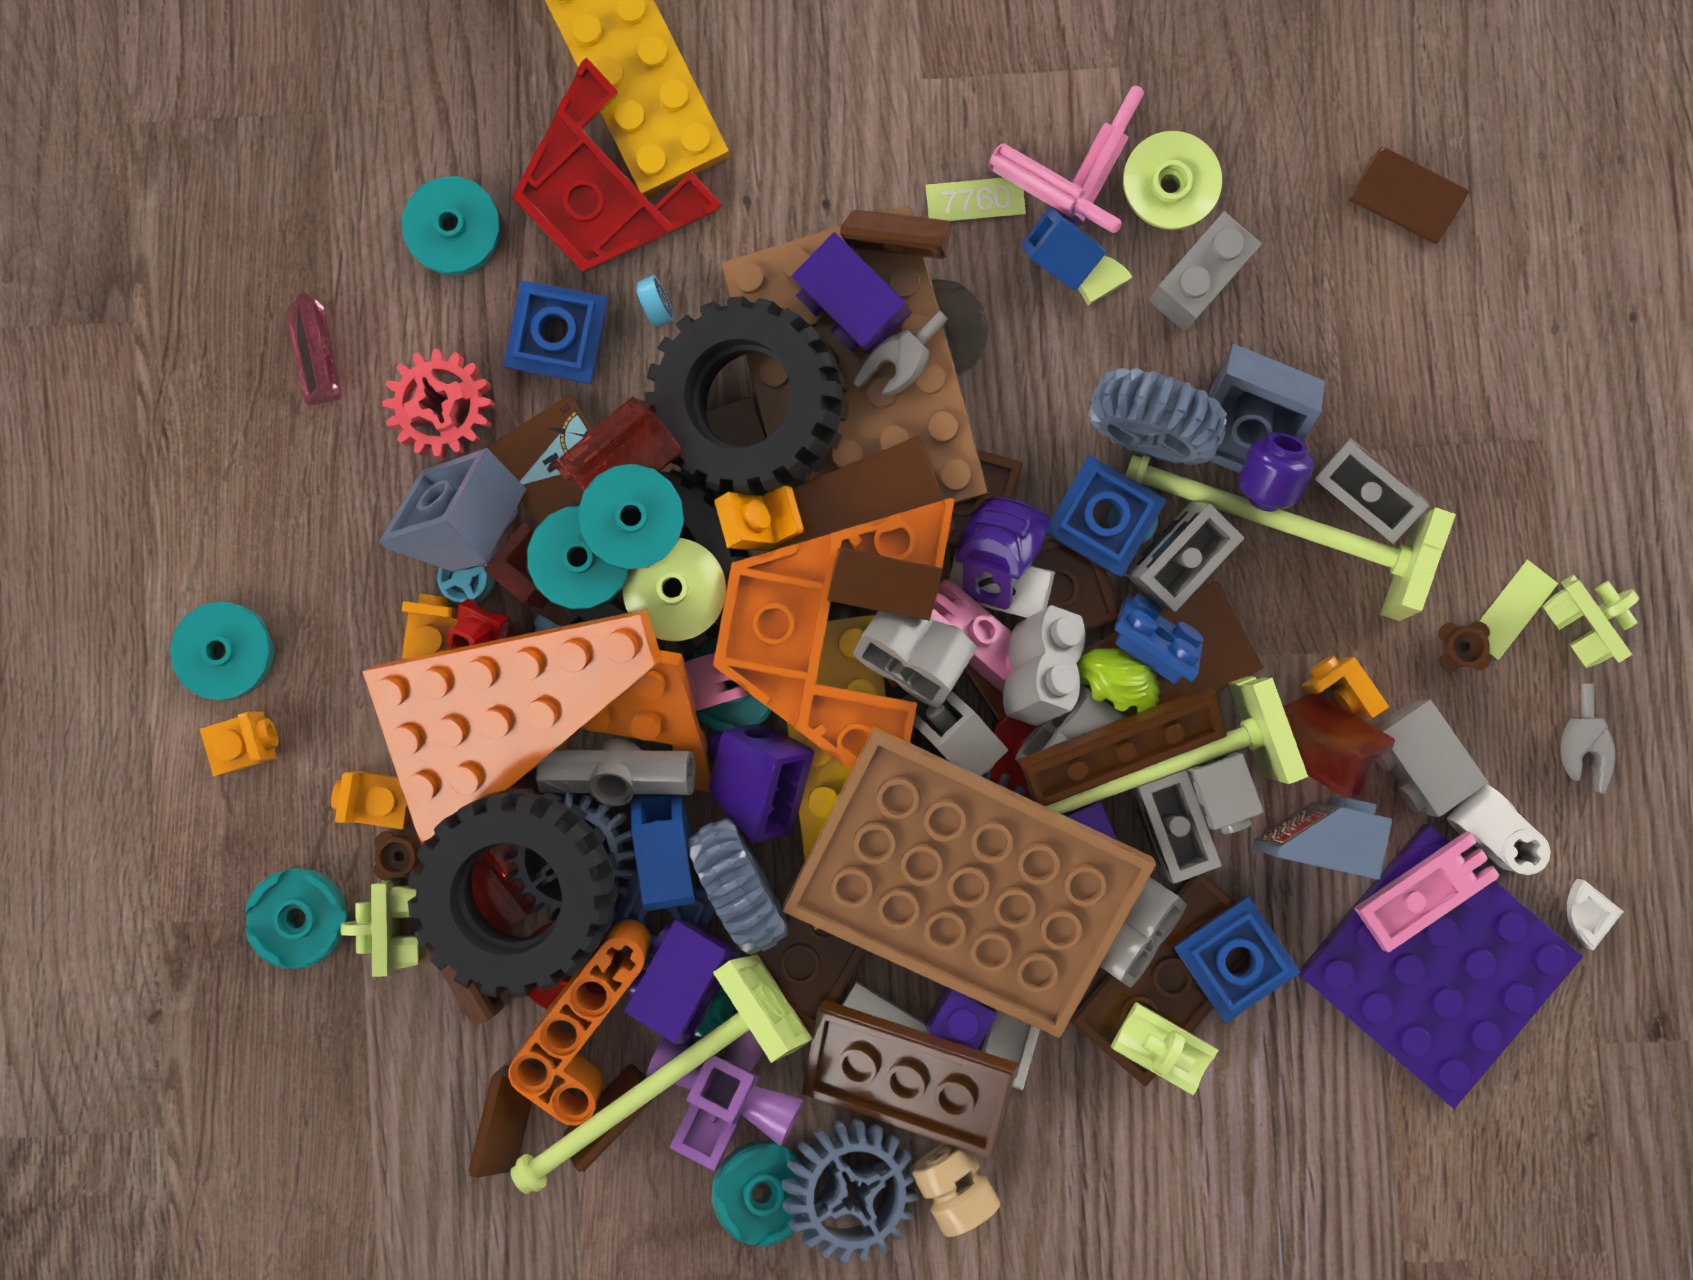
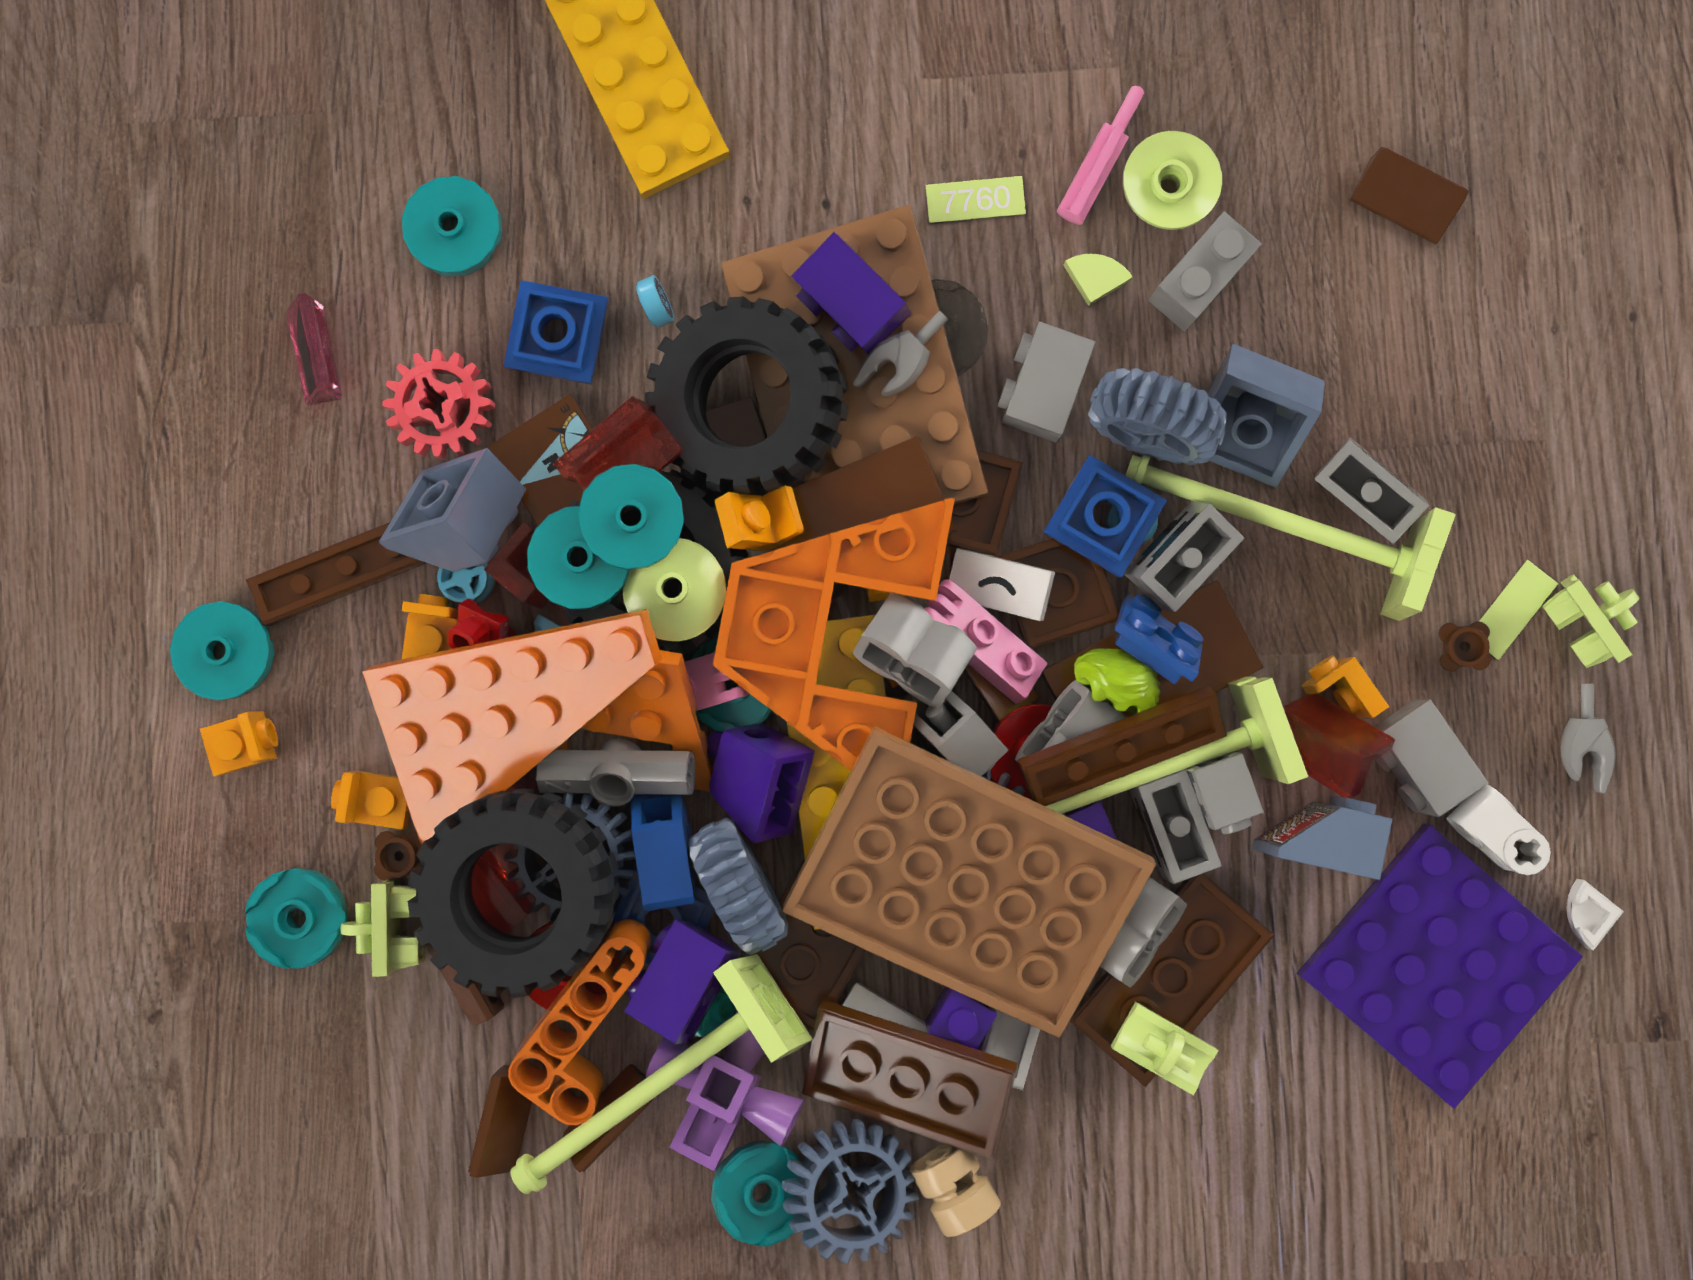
red wing [512,57,722,273] -> none
reddish brown slope [827,548,943,621] -> none
reddish brown slope [840,210,951,259] -> none
dark purple piece [955,497,1050,609] -> none
bright pink axle [989,143,1122,233] -> none
light grey brick [1003,605,1085,726] -> none
blue panel [1020,206,1107,290] -> none
blue piece [1172,896,1301,1024] -> none
dark purple head [1238,433,1314,512] -> none
bright pink hinge [1354,832,1499,952] -> none
none -> reddish brown tile [246,522,427,626]
none -> light grey brick [997,321,1096,443]

